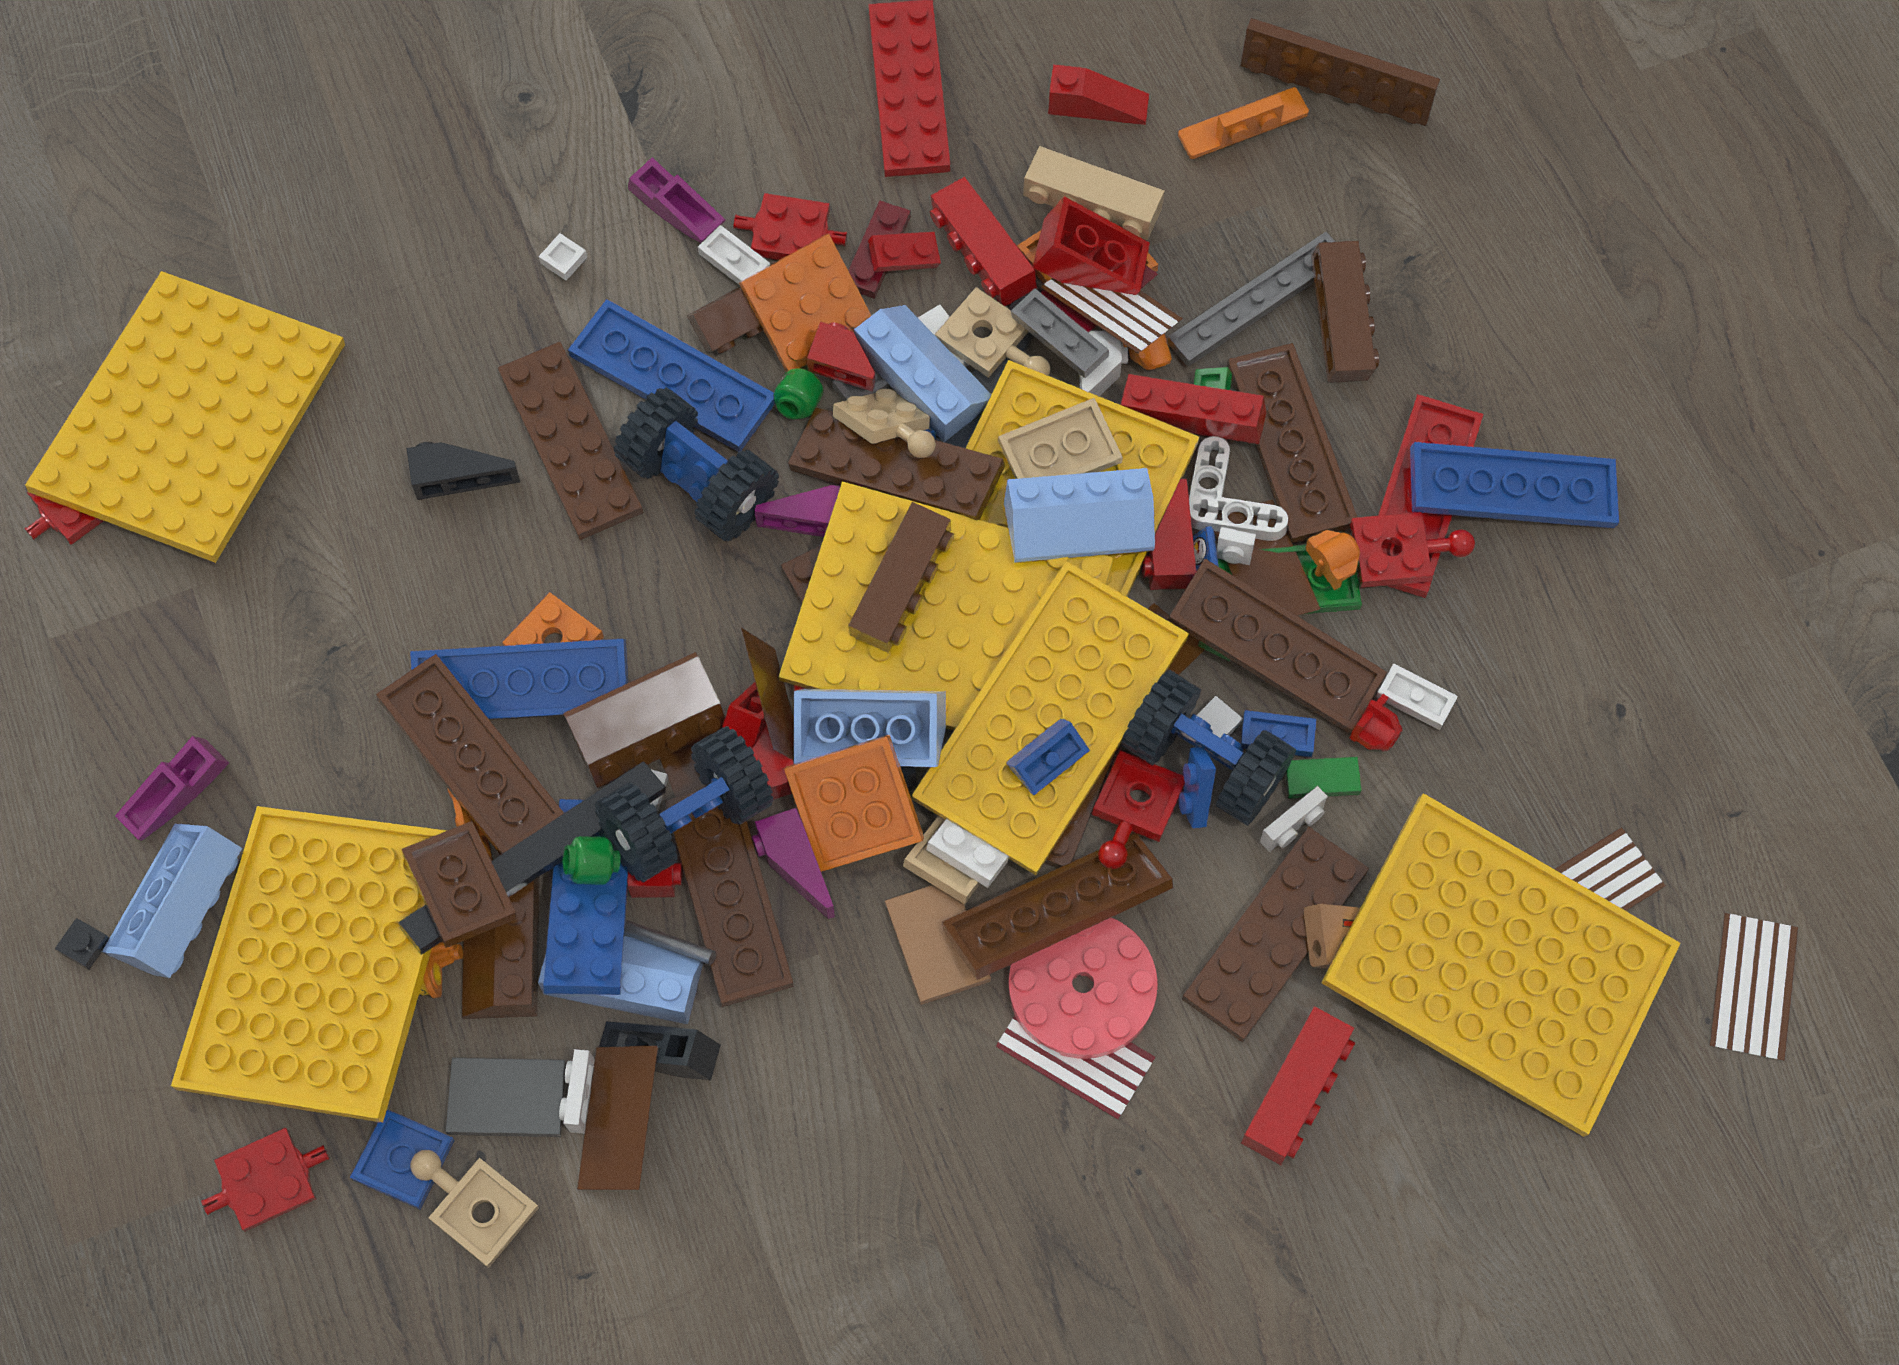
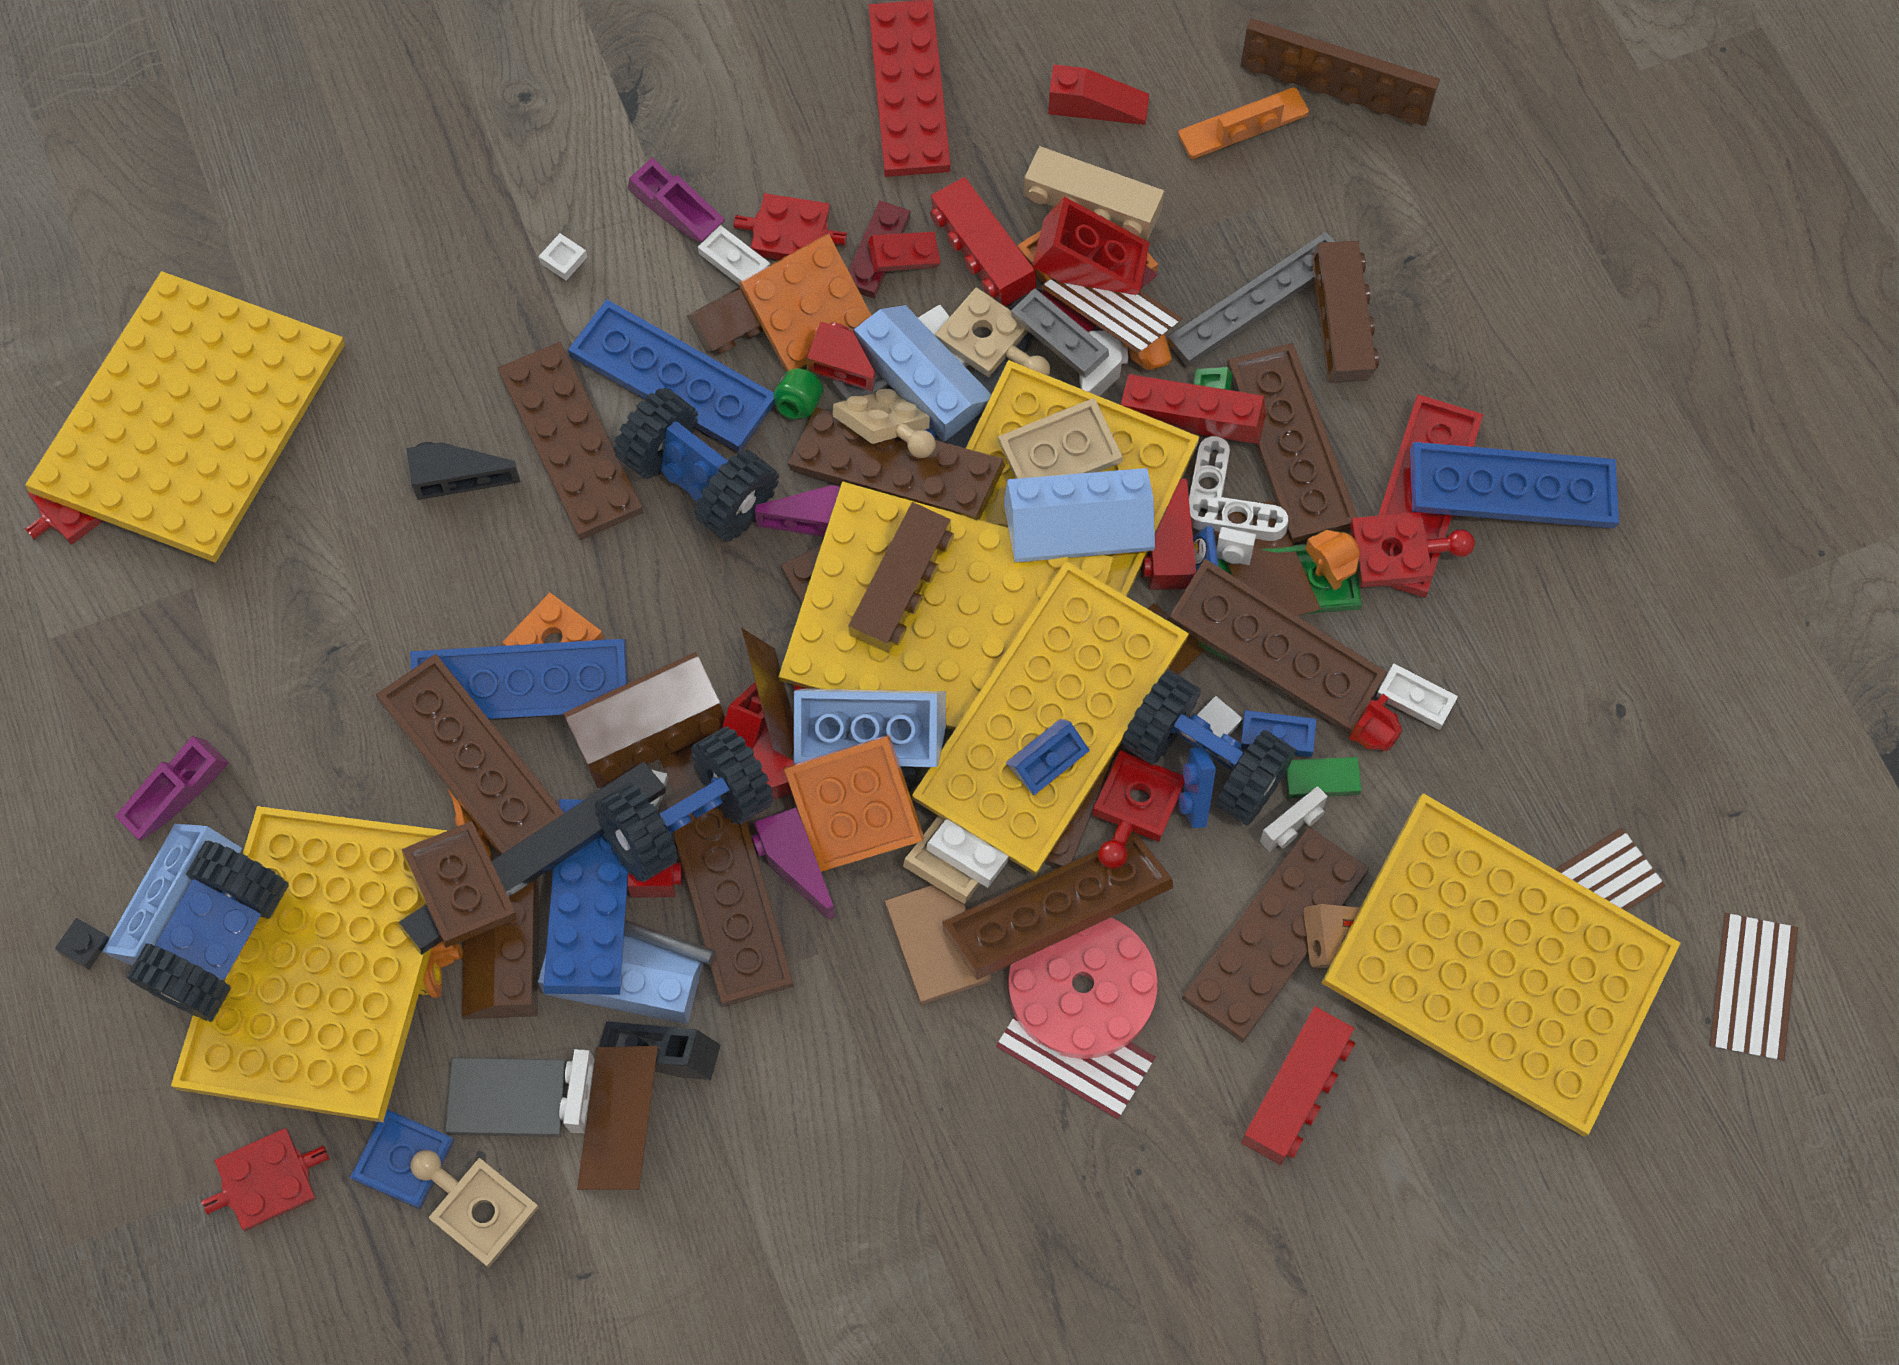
green head [563,836,620,885] -> none
none -> plate [127,840,289,1022]

